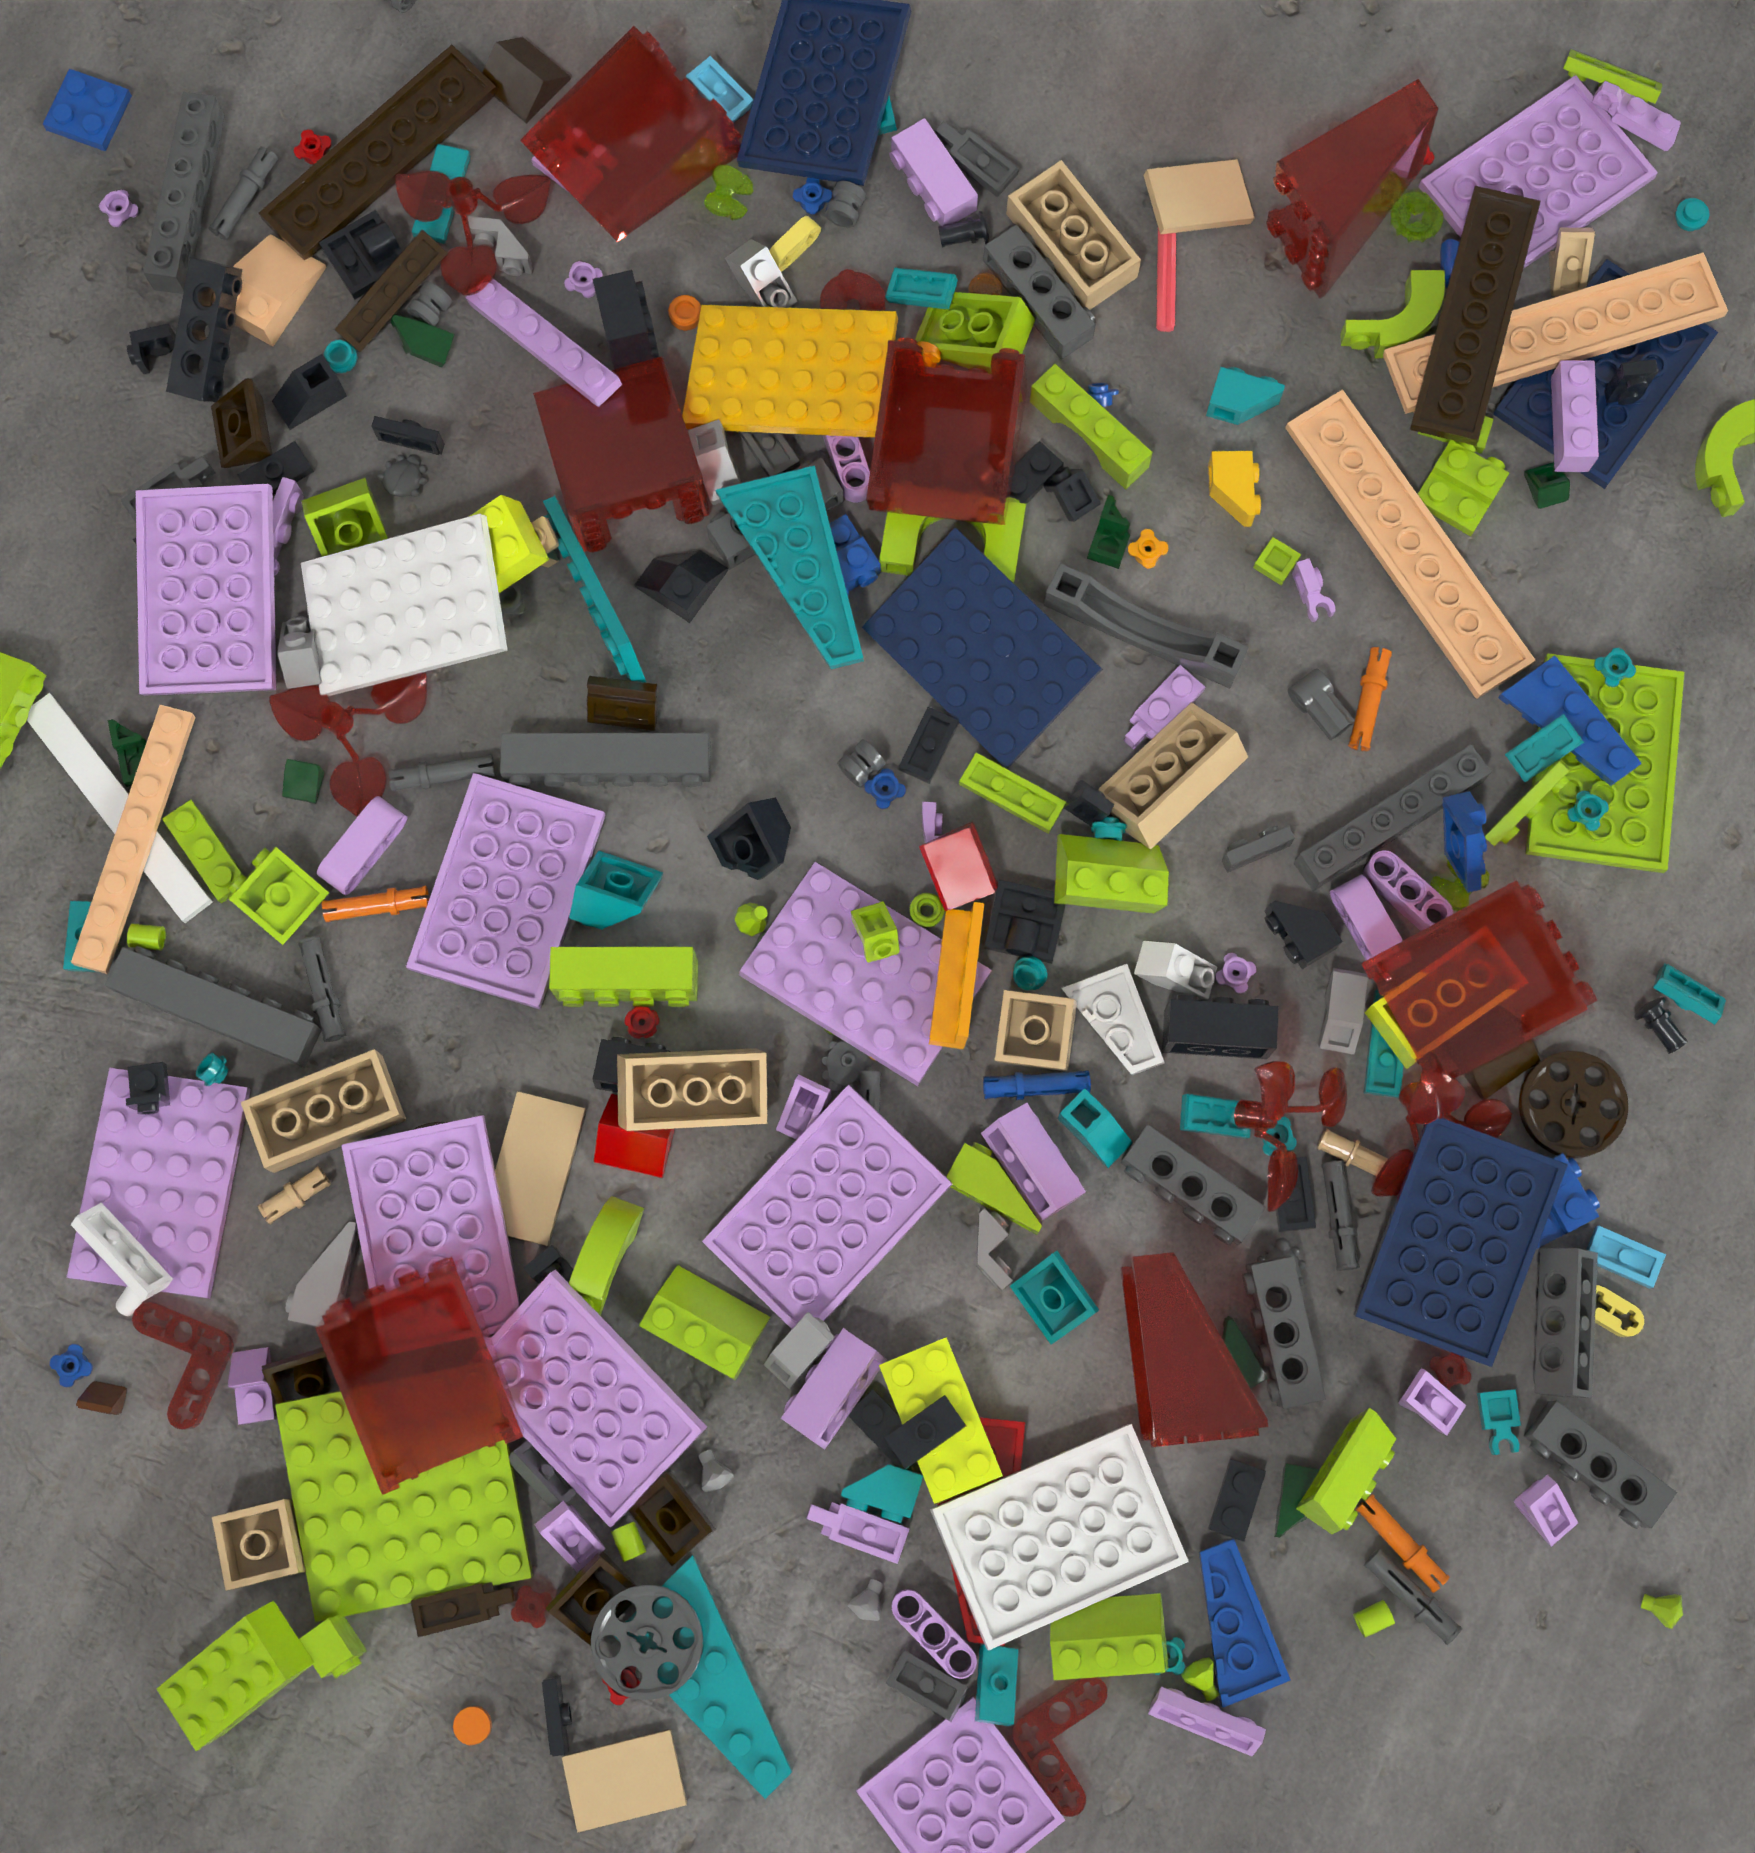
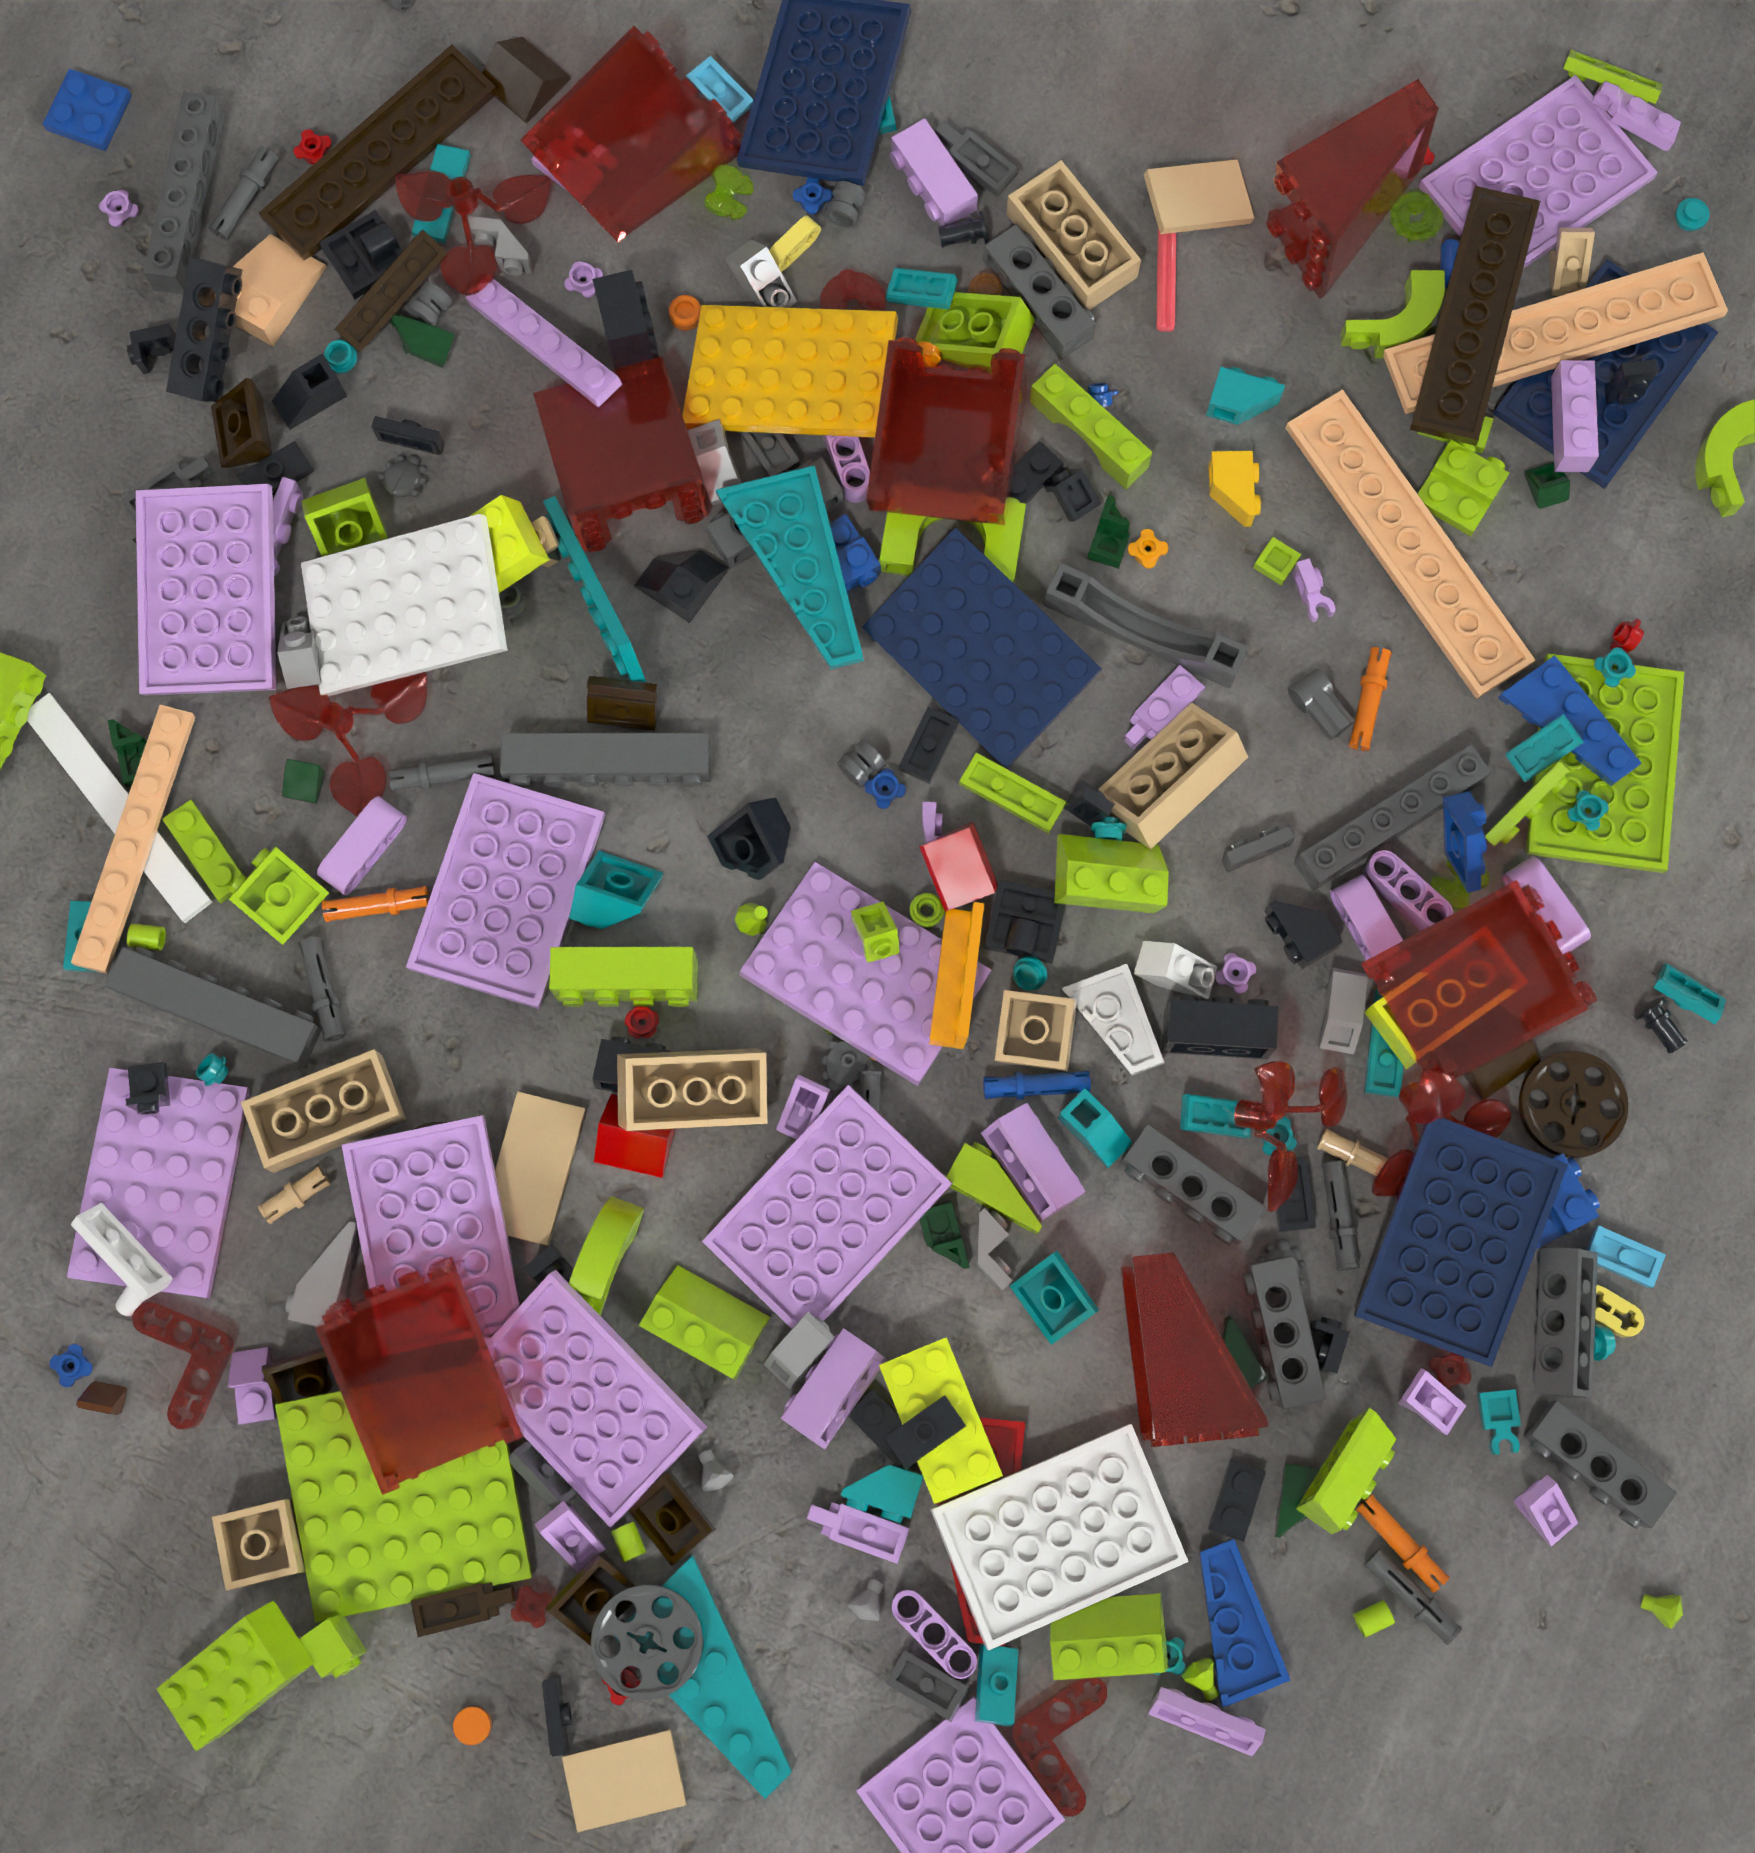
none -> dark green slope [919,1200,970,1269]
none -> black bracket [1310,1317,1350,1375]
none -> lavender beam [1502,856,1591,958]
none -> teal plate [1594,1324,1616,1361]
none -> red plate [1610,618,1644,653]

